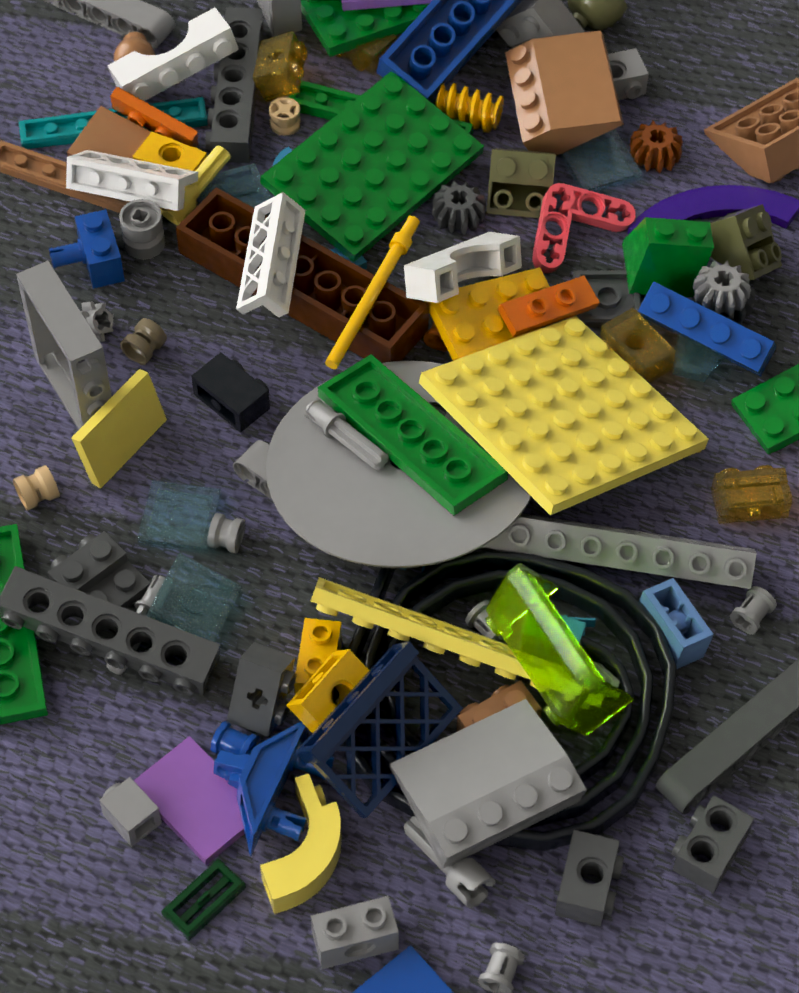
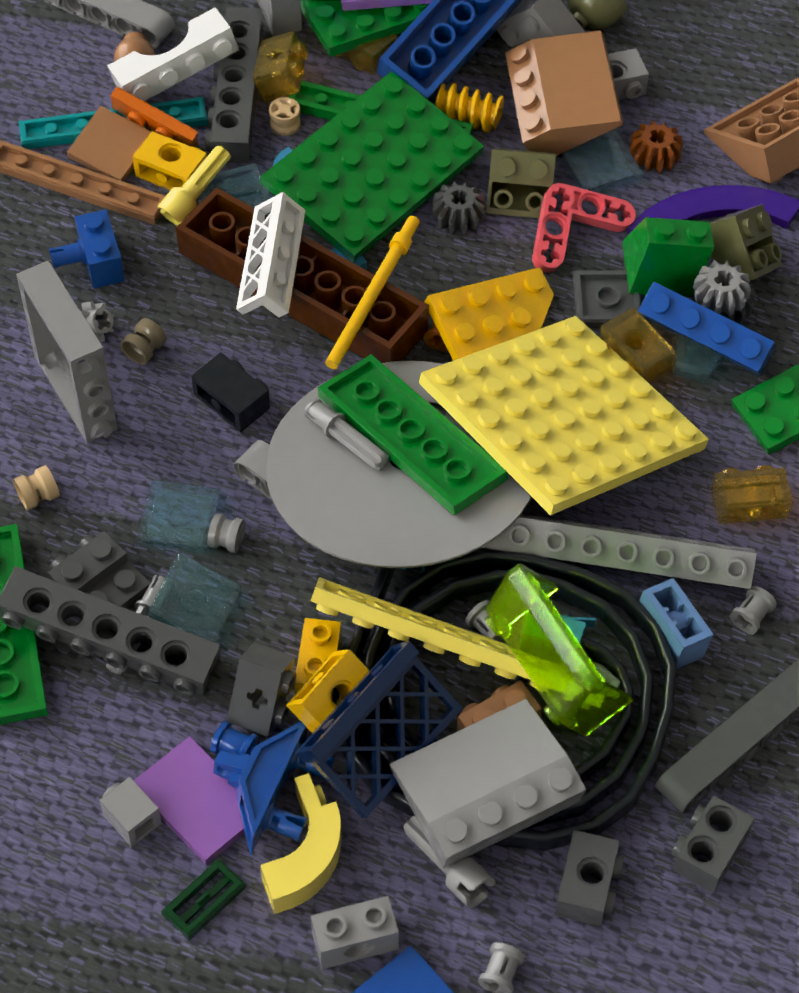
white fence [66,150,198,211] -> none
light yellow tile [71,369,167,489] -> none
light grey wheel [119,199,165,260] -> none
white arch [404,232,522,303] -> none
orange plate [498,275,600,337] -> none

